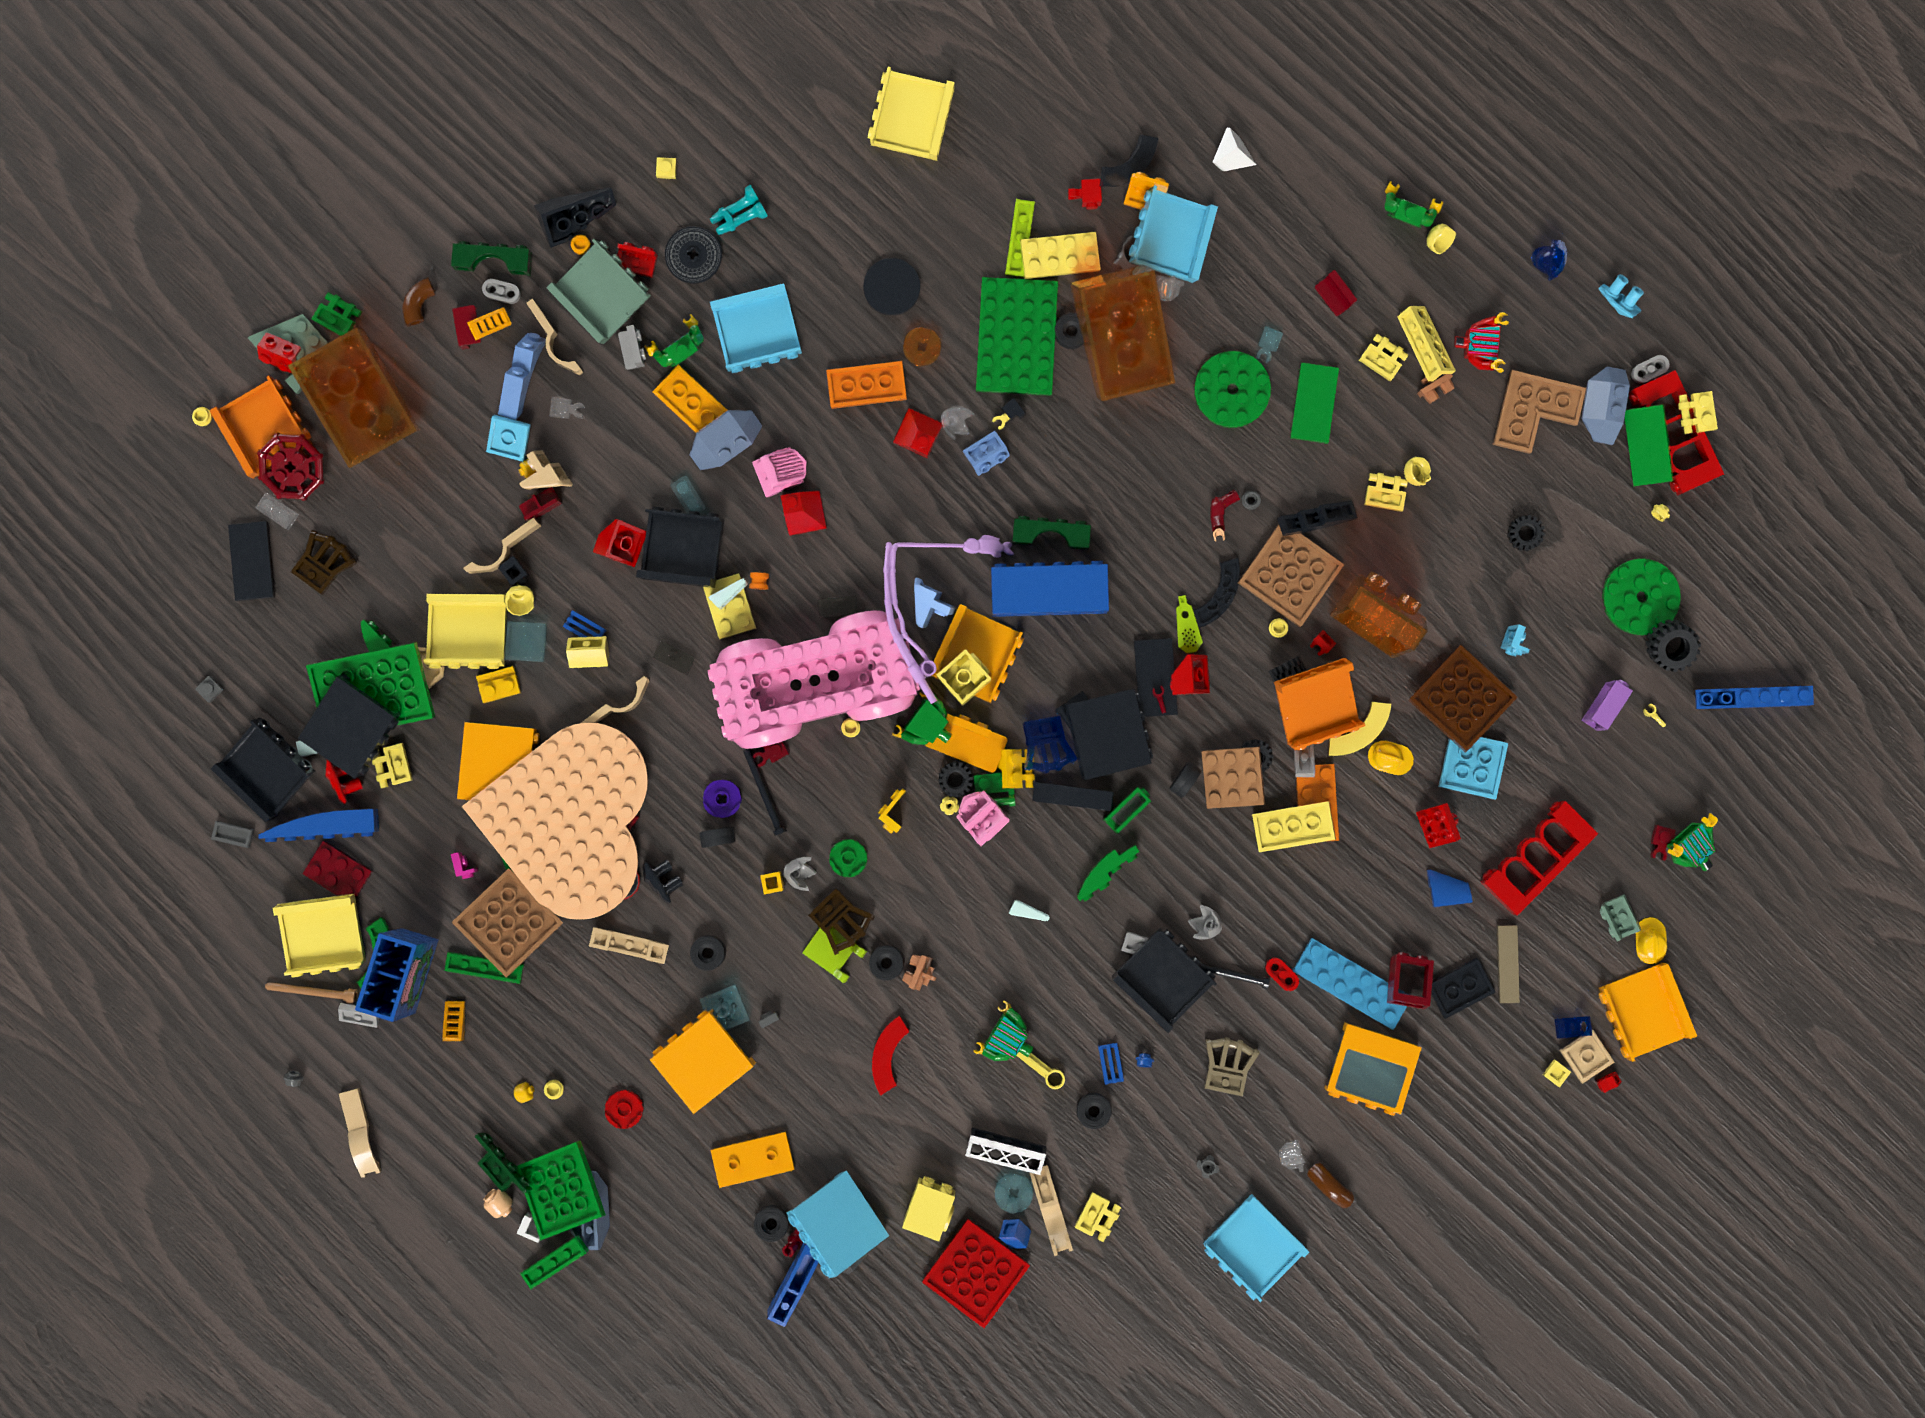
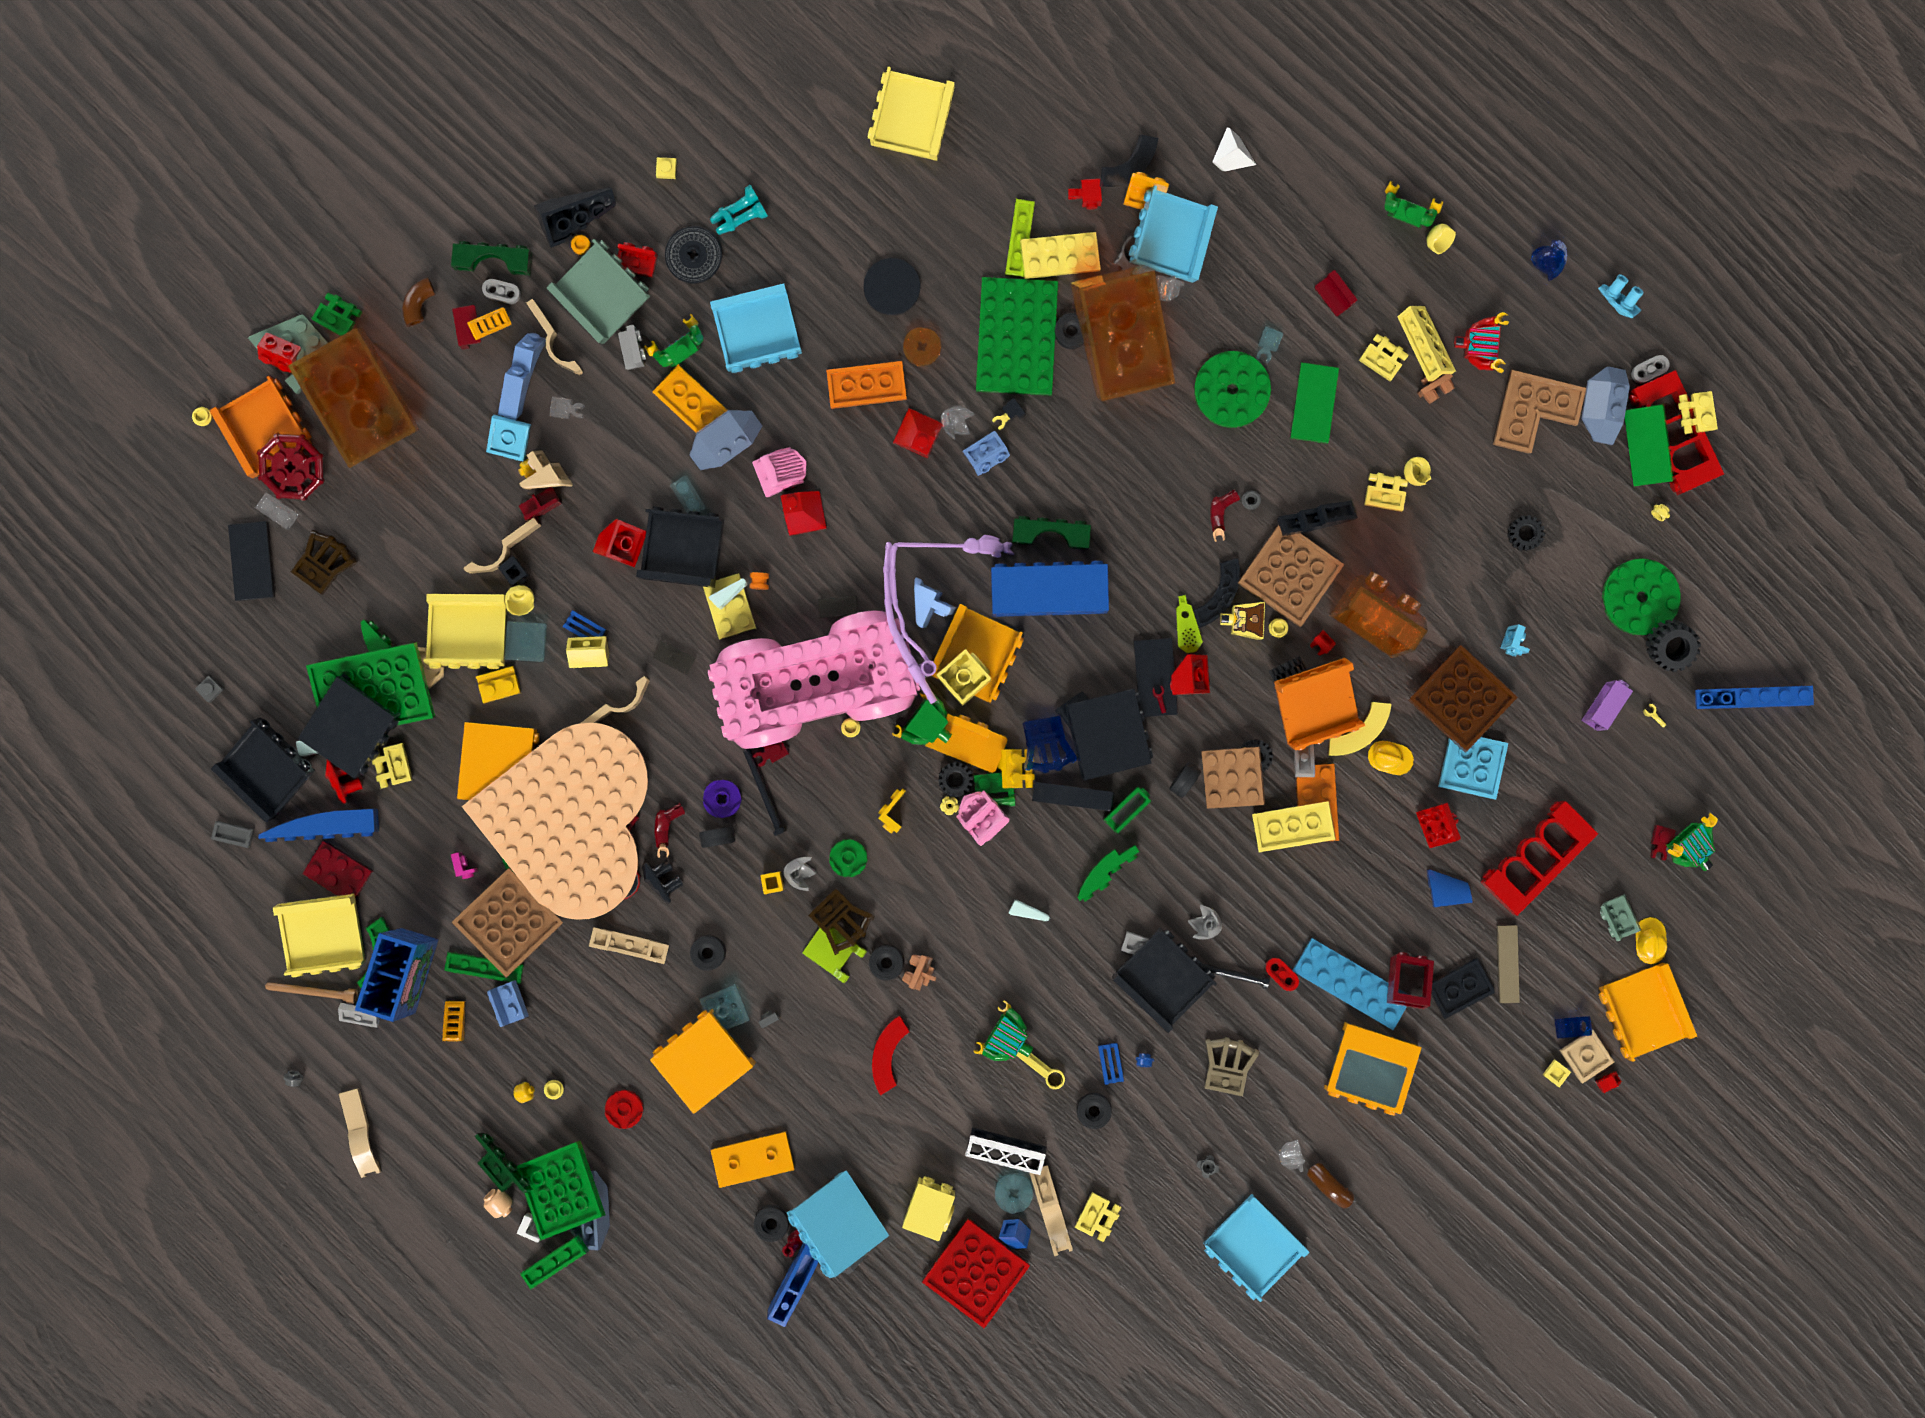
none -> medium blue bracket [487,980,529,1027]
none -> dark red arm [654,803,685,858]
none -> torso [1220,602,1265,640]

